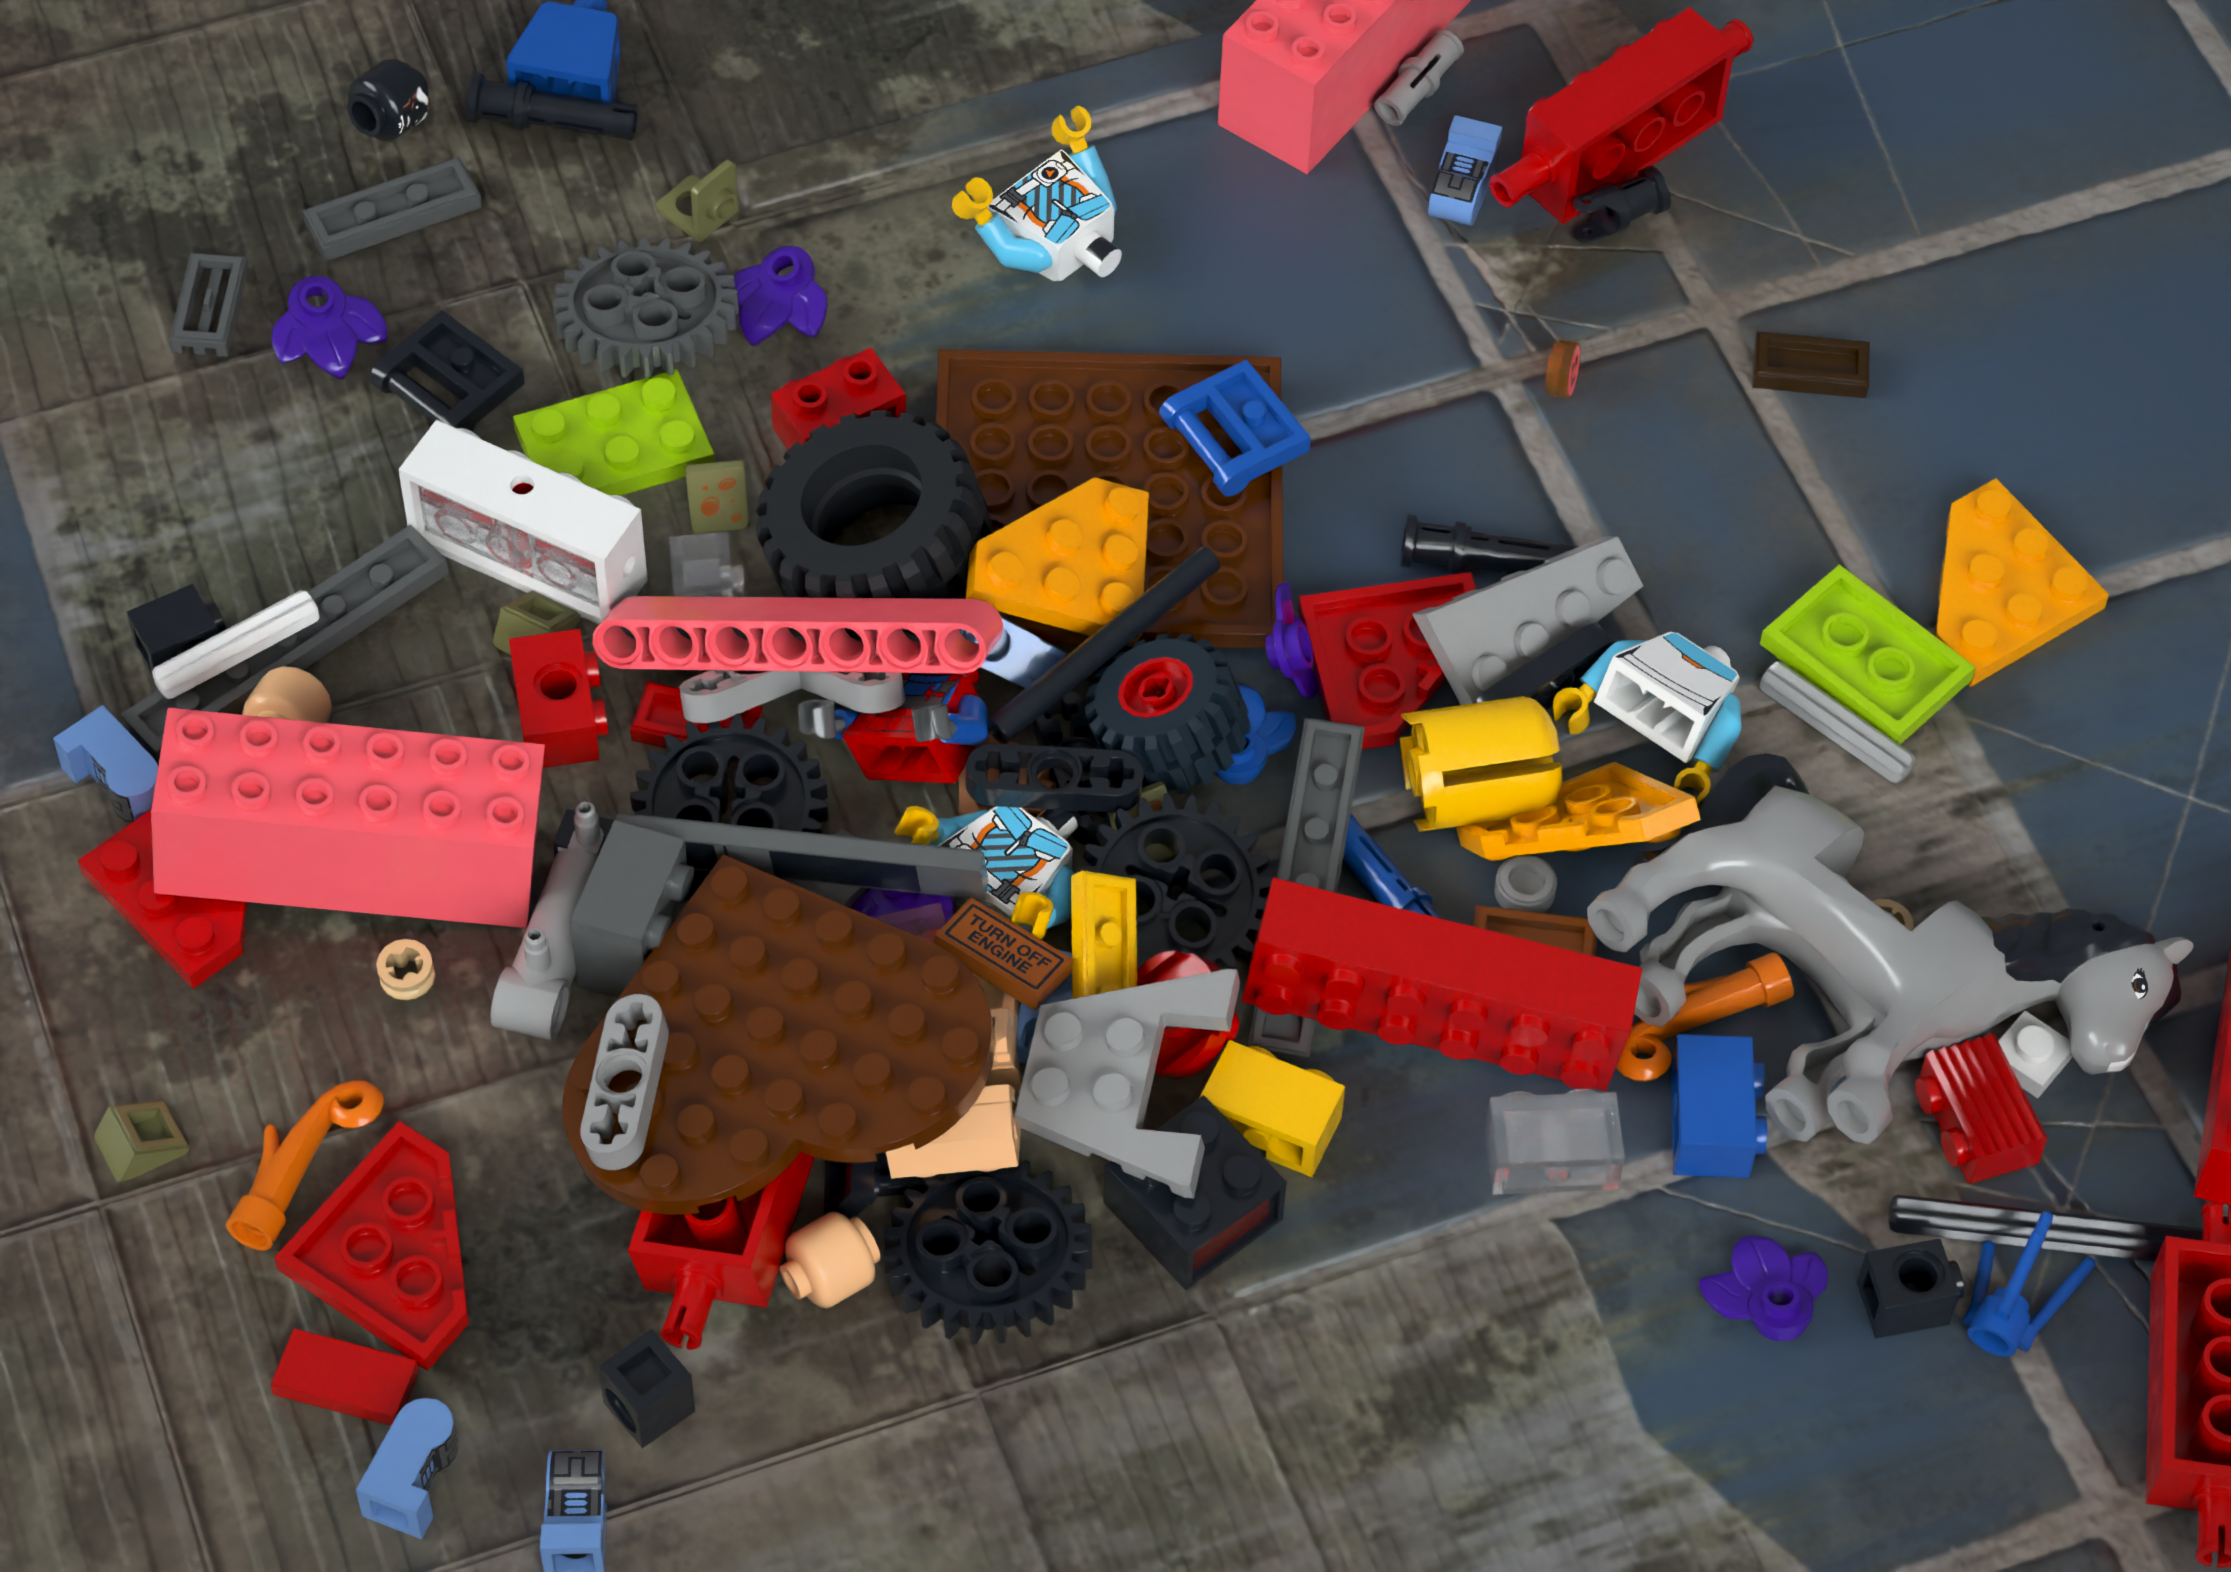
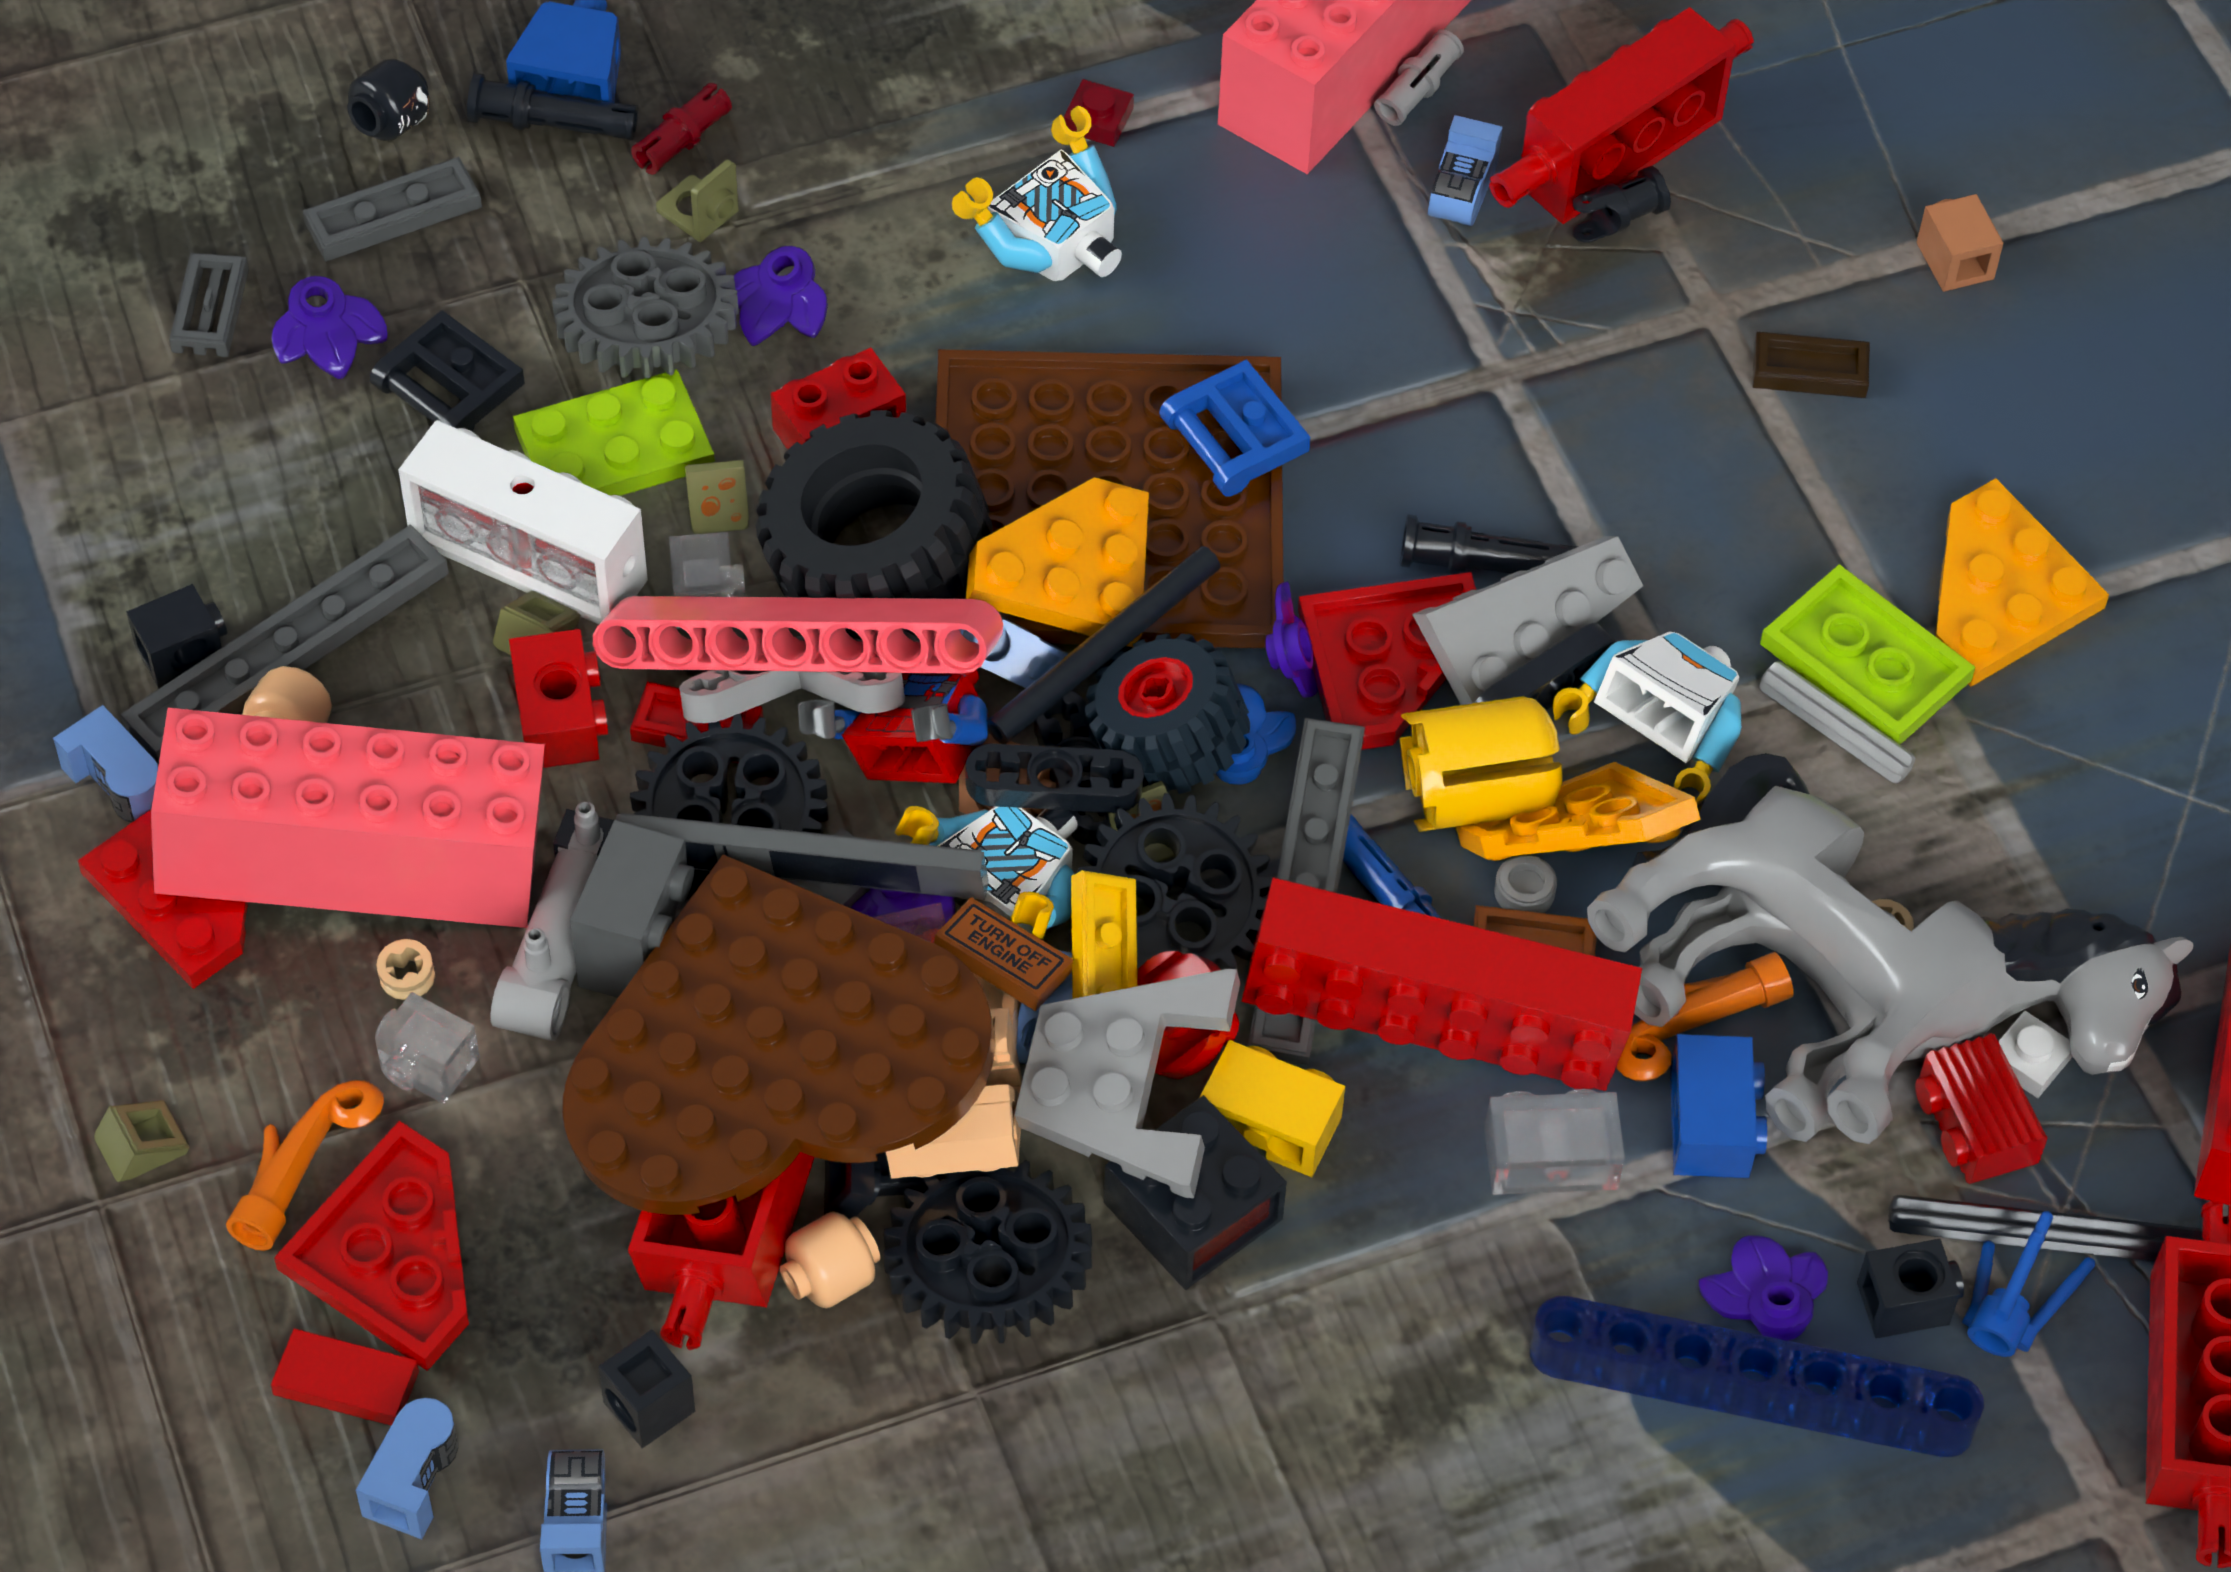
white axle [152,590,320,699] -> none
light grey beam [580,994,669,1170] -> none
clear orange tile [1546,339,1581,399] -> none
none -> clear brick [375,992,480,1104]
none -> dark red pin [631,83,732,175]
none -> dark red plate [1063,79,1134,147]
none -> clear blue beam [1529,1296,1984,1457]
none -> nougat brick [1917,194,2004,292]

